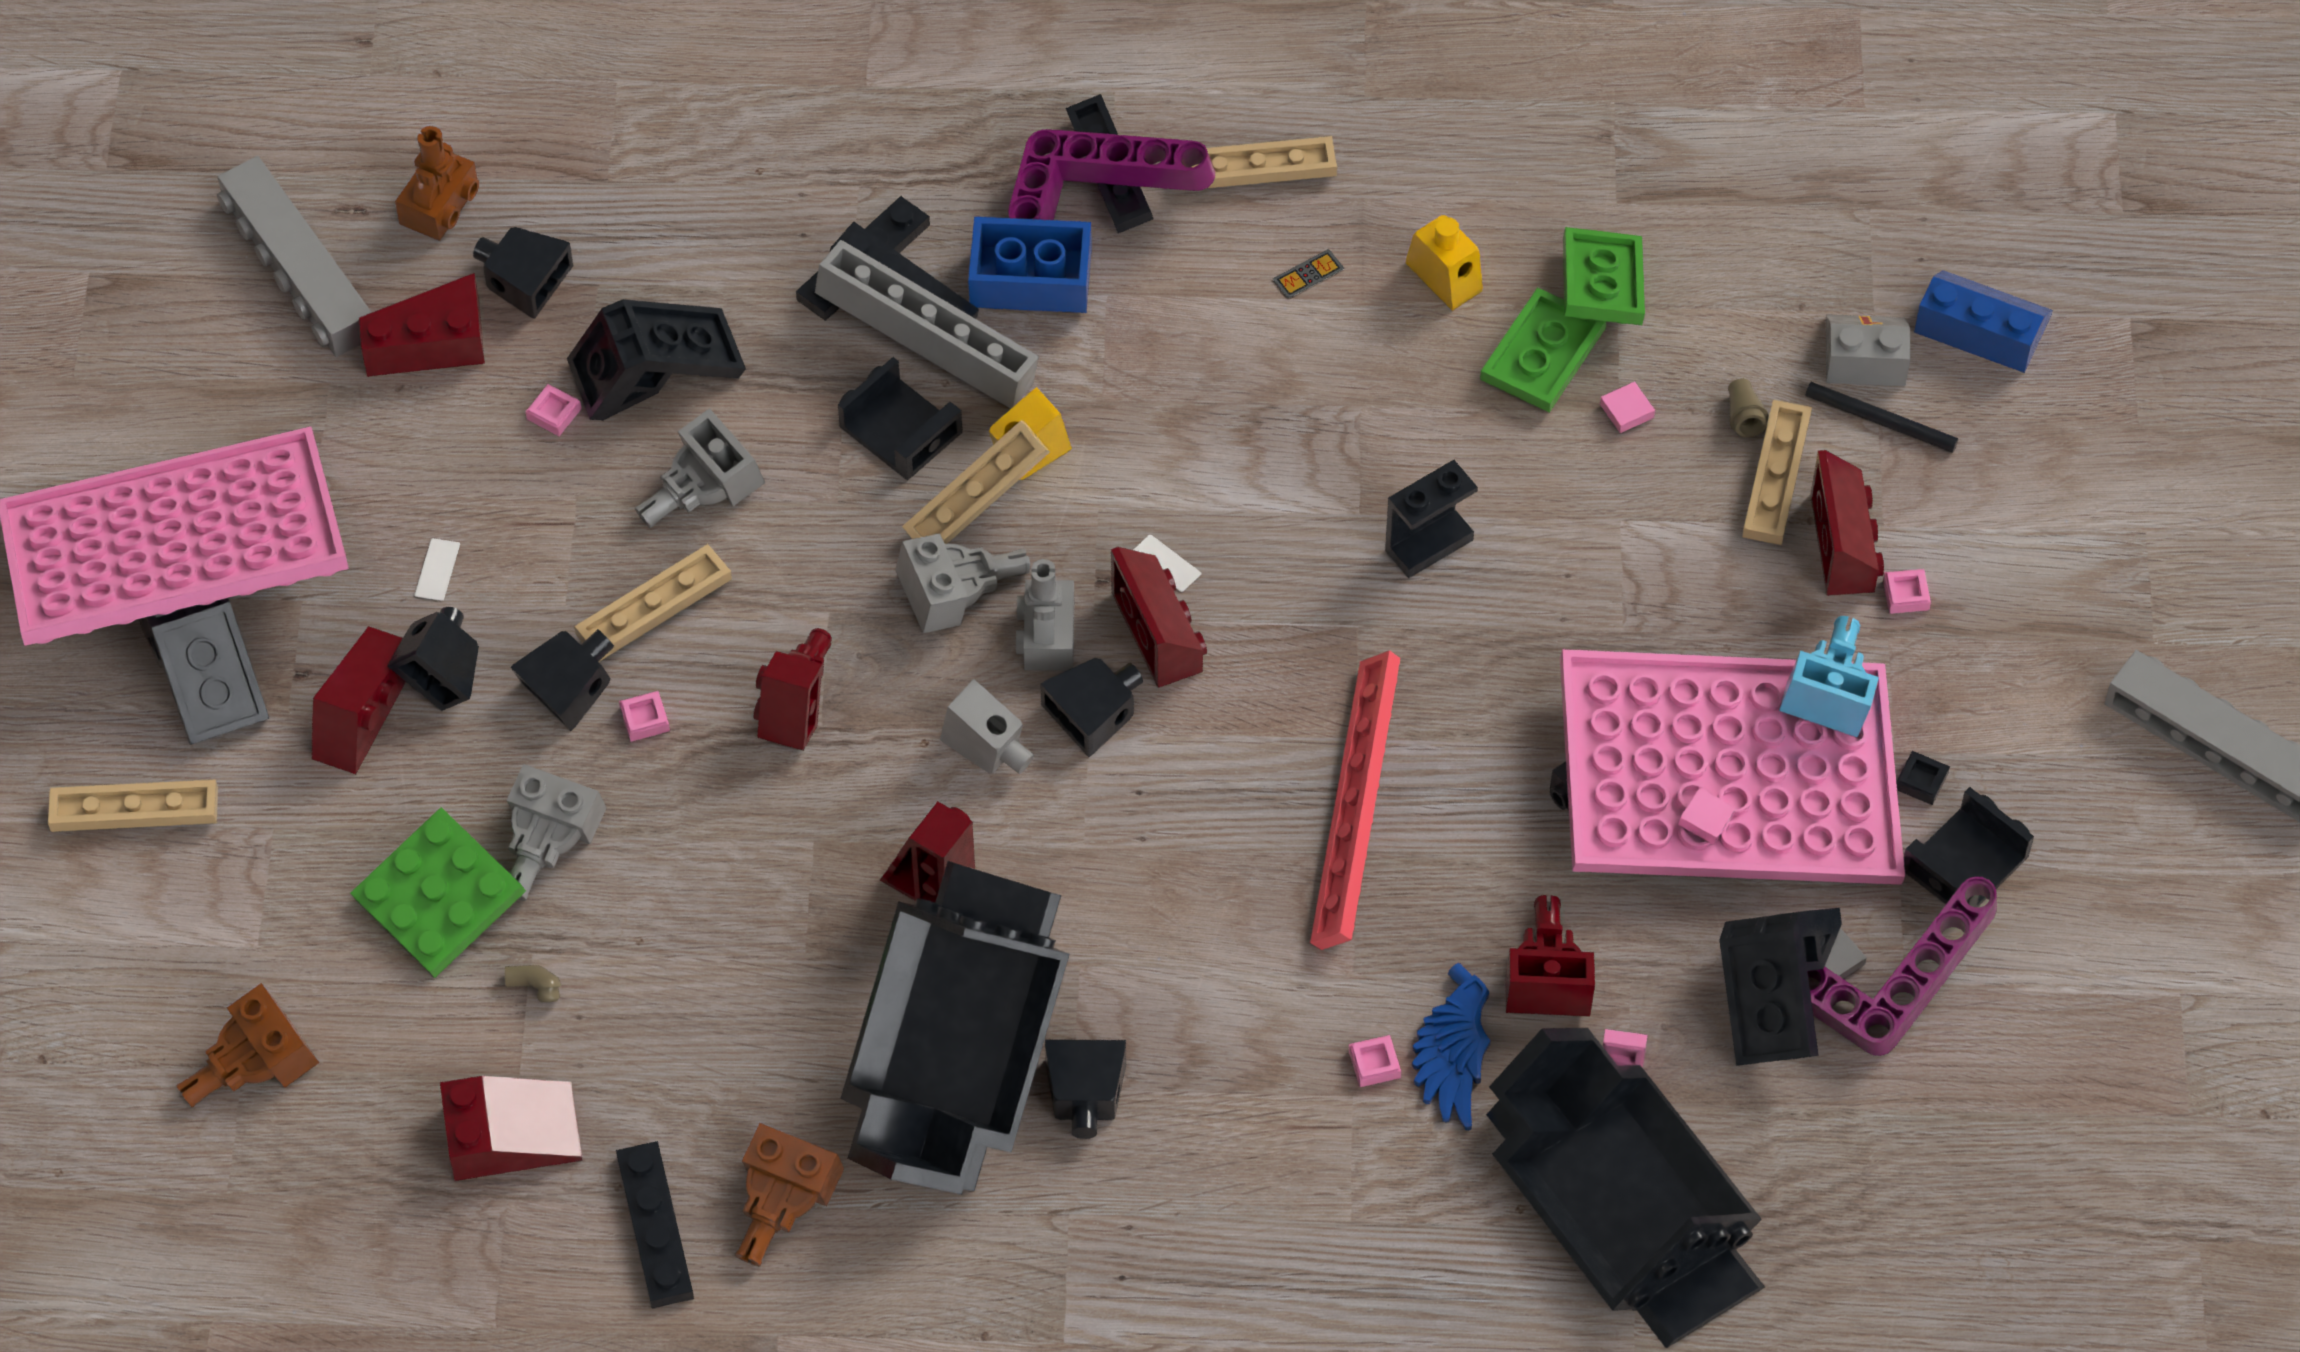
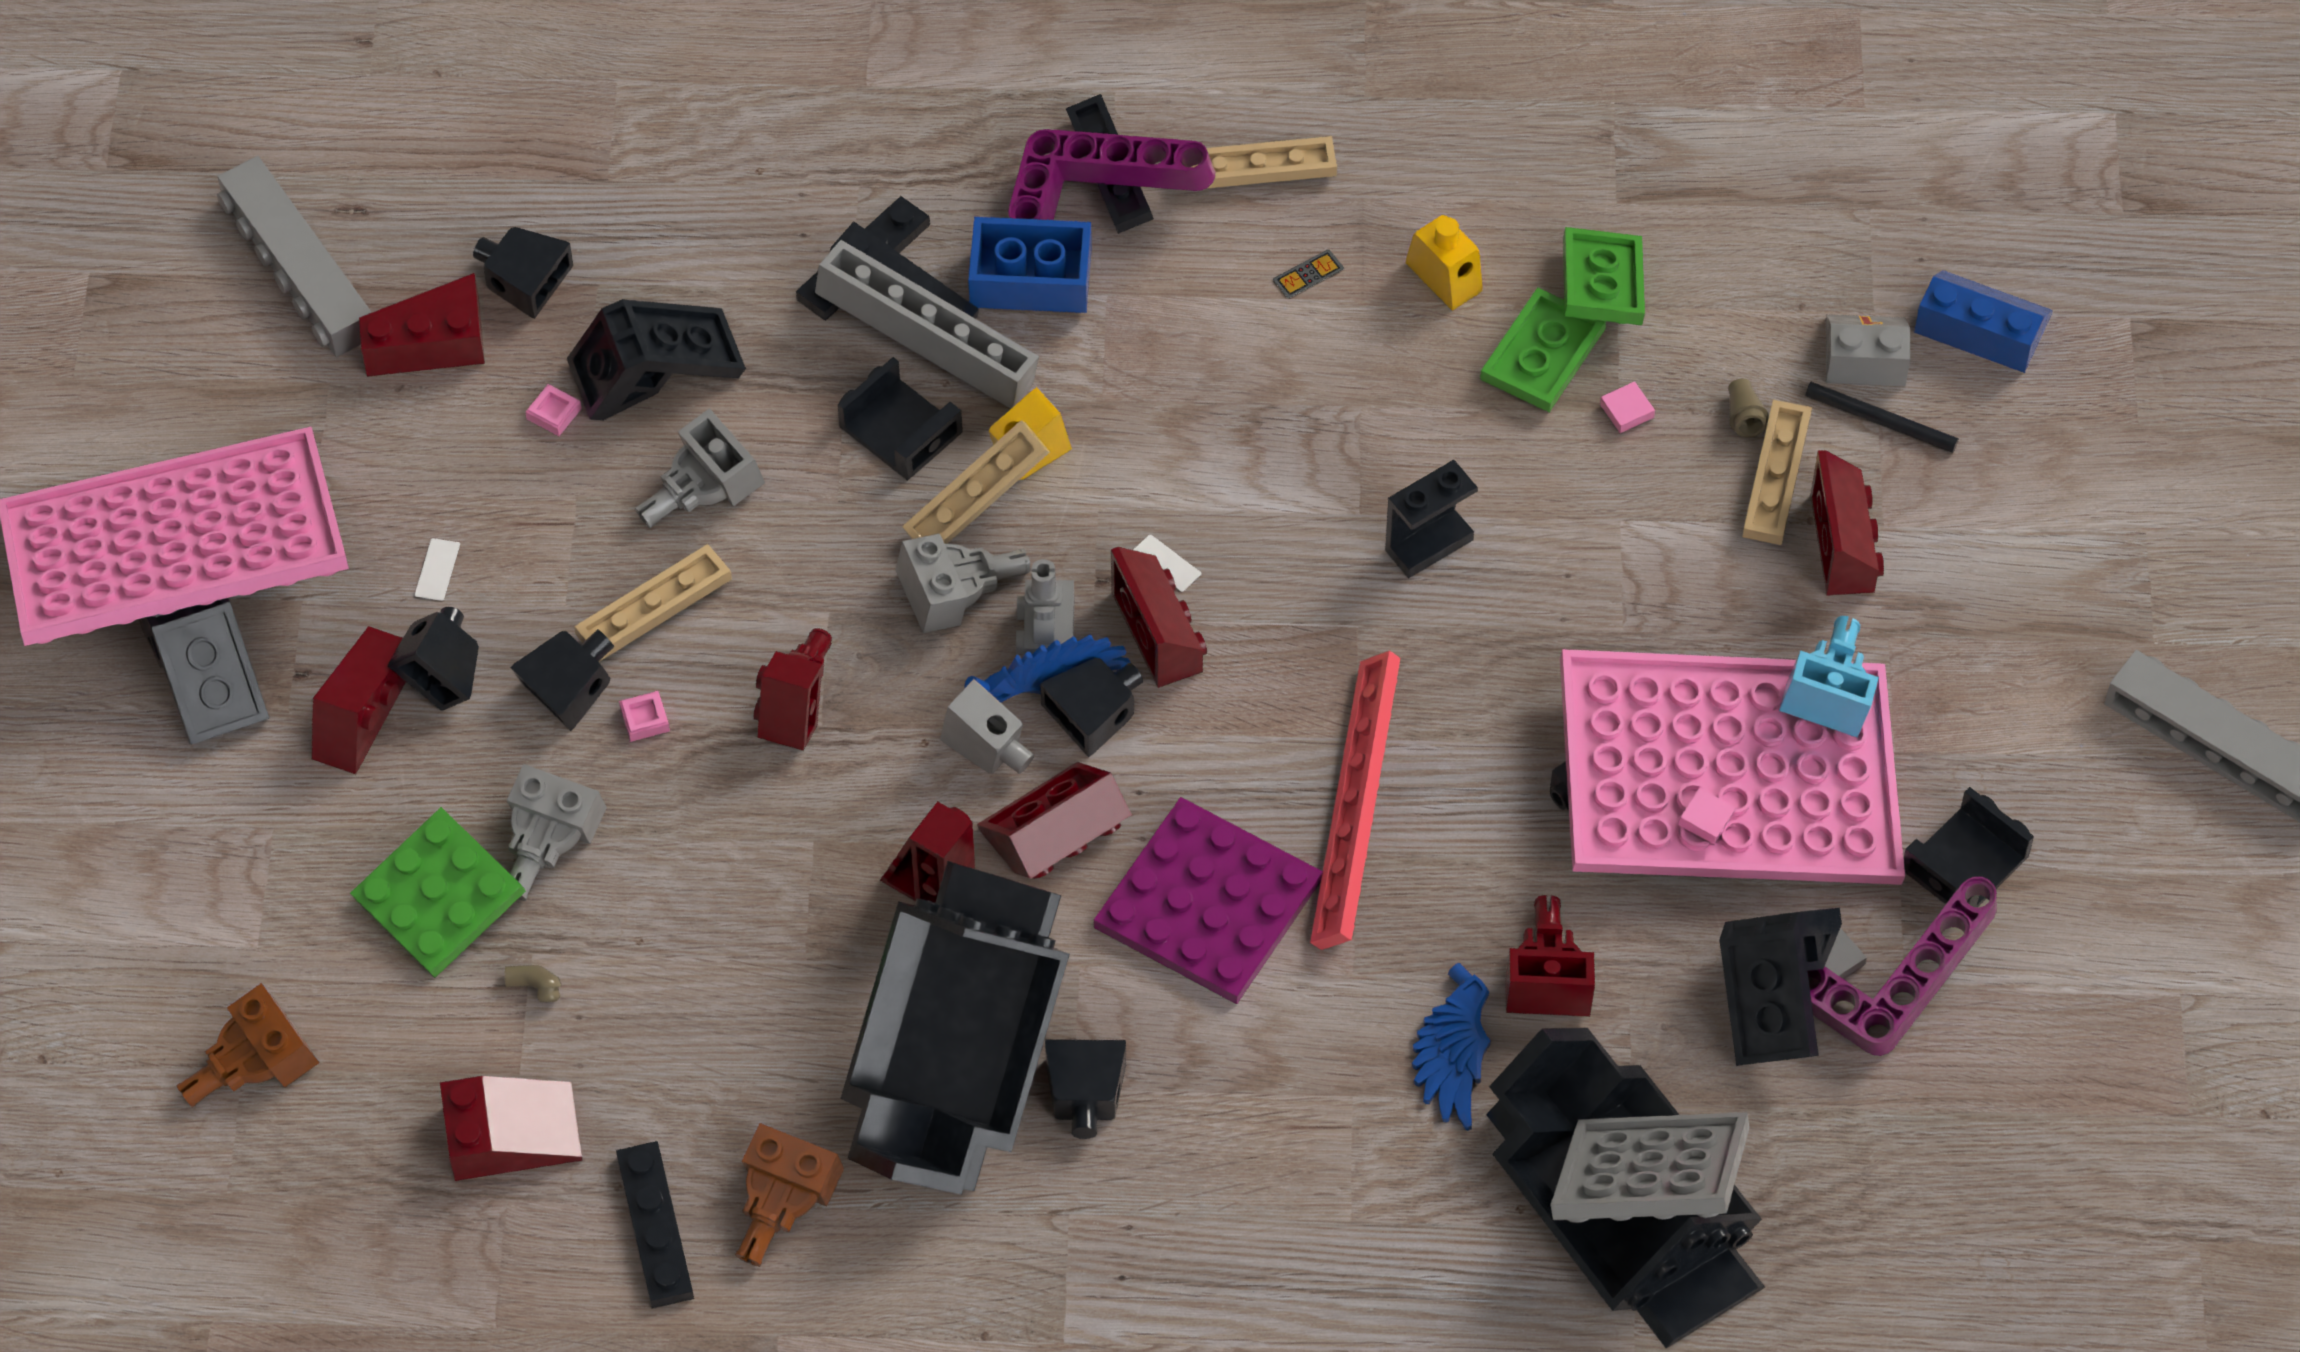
tan plate [48,779,218,832] -> none
dark orange brick [395,126,479,241] -> none
bright pink tile [1349,1035,1401,1087] -> none
bright pink tile [1603,1029,1647,1068] -> none
bright pink tile [1883,569,1931,614] -> none
black tile [1896,751,1950,805] -> none
none -> blue animal [964,635,1131,703]
none -> slope [977,762,1132,879]
none -> magenta plate [1094,797,1323,1004]
none -> light grey plate [1551,1112,1750,1223]

